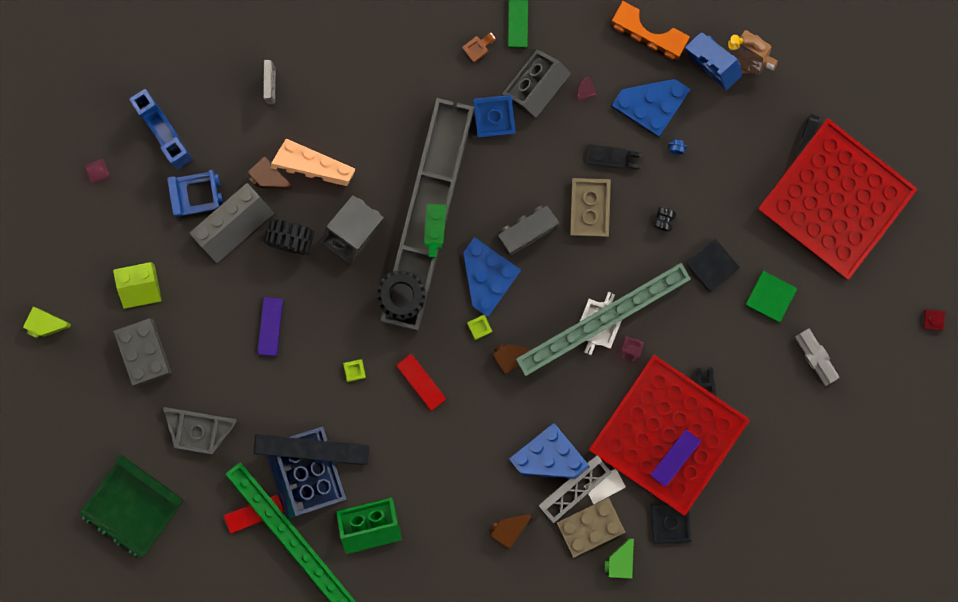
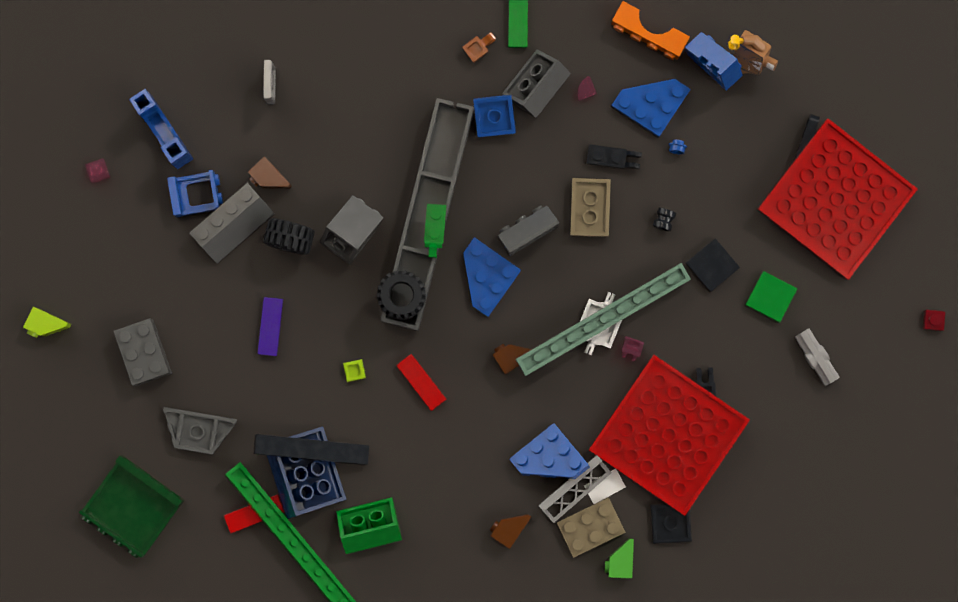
lime slope [113,262,162,309] -> none
light nougat wing [270,139,355,186] -> none
lime tile [467,315,492,340] -> none
dark purple tile [651,429,701,487] -> none

